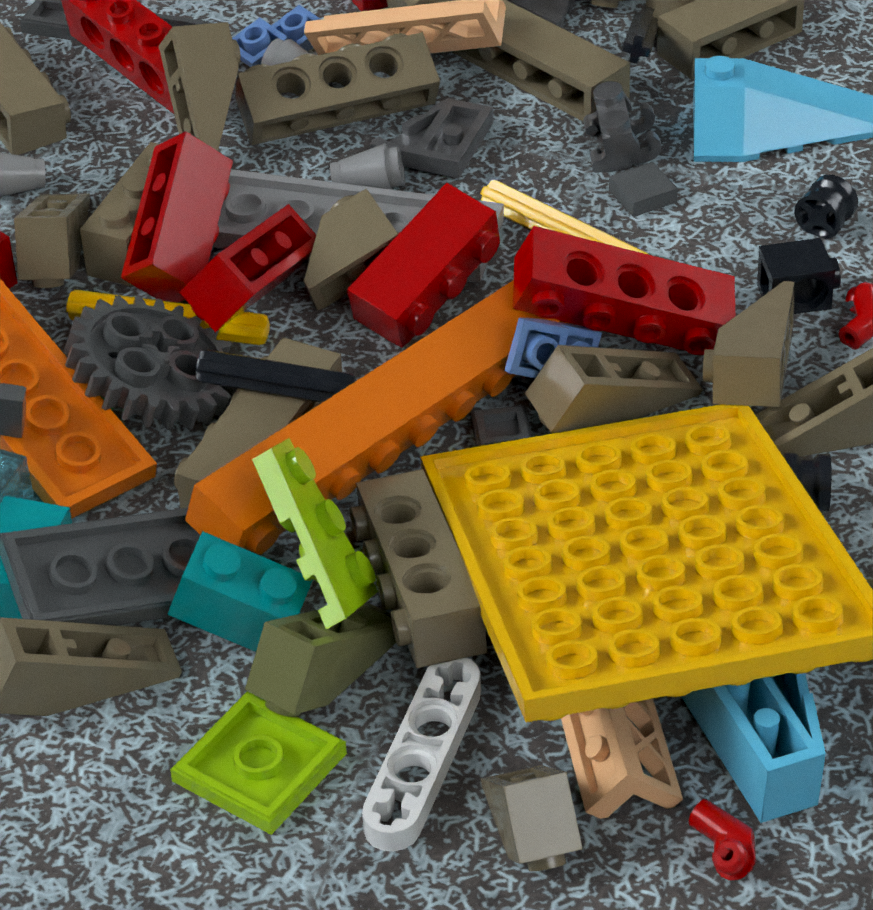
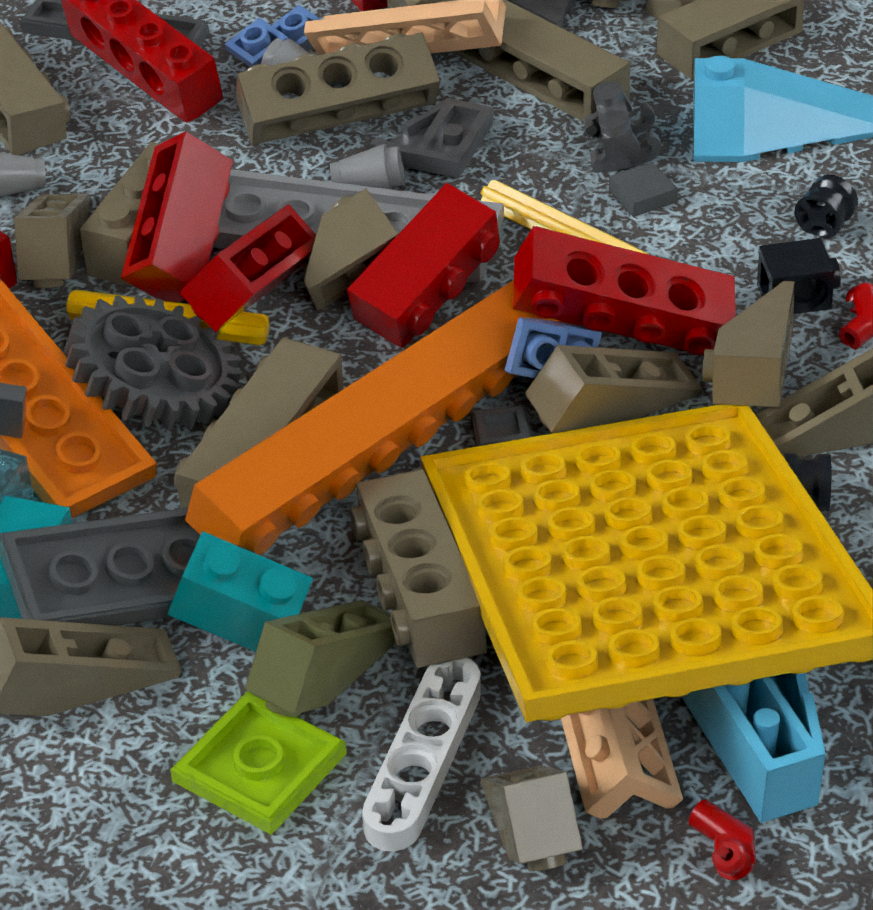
dark tan slope [159,22,241,151] -> none
black axle [195,350,356,403] -> none
lime wing [252,438,378,629] -> none
black axle [622,7,658,64] -> none

